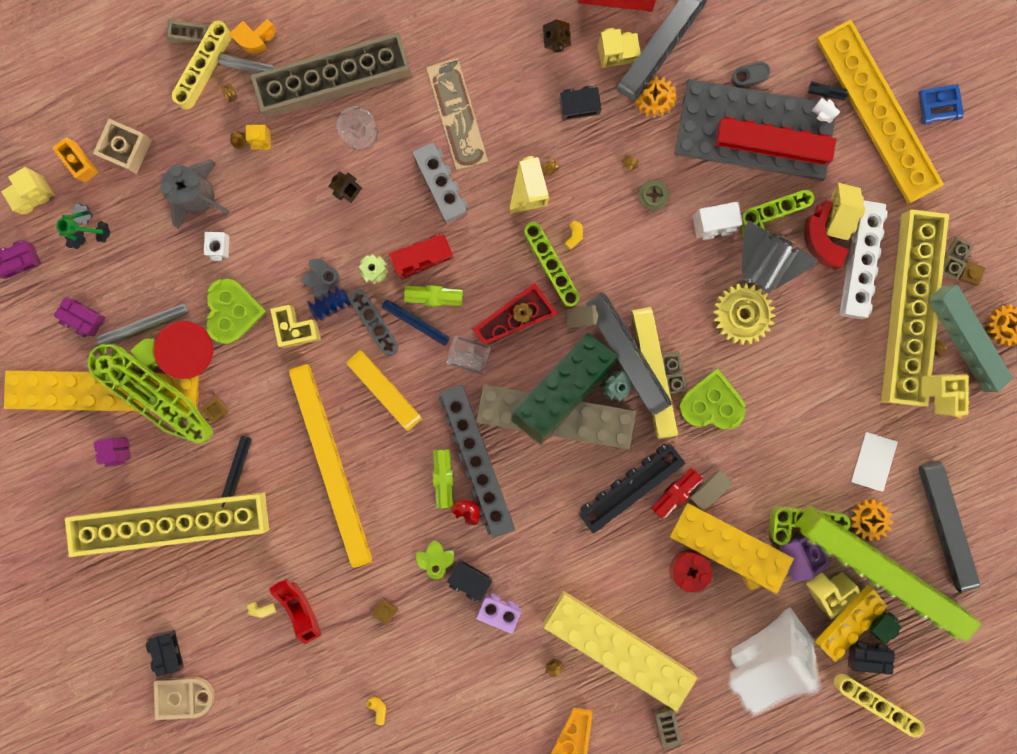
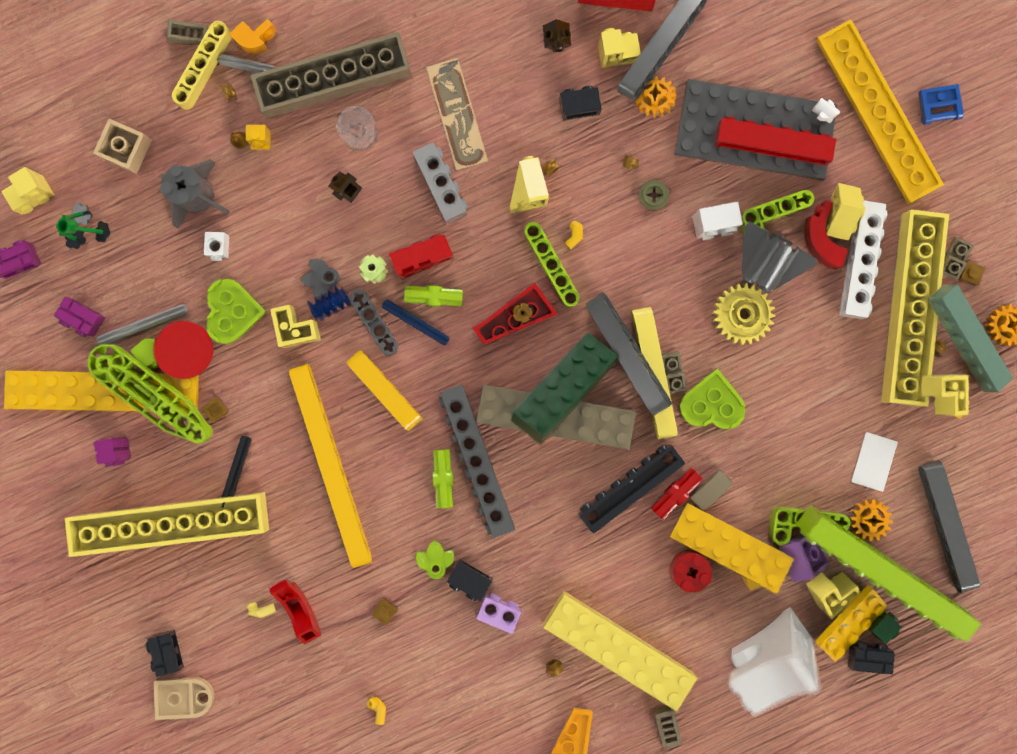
light orange brick [52,137,99,183] -> none
clear brick [446,336,491,375] -> none
red hair [451,500,480,525] -> none
dark tan slope [566,305,598,329] -> none
sand green brick [600,370,634,401] -> none
dark grey piece [732,62,770,87] -> none
black axle [808,81,848,101] -> none
light yellow beam [834,674,924,738] -> none

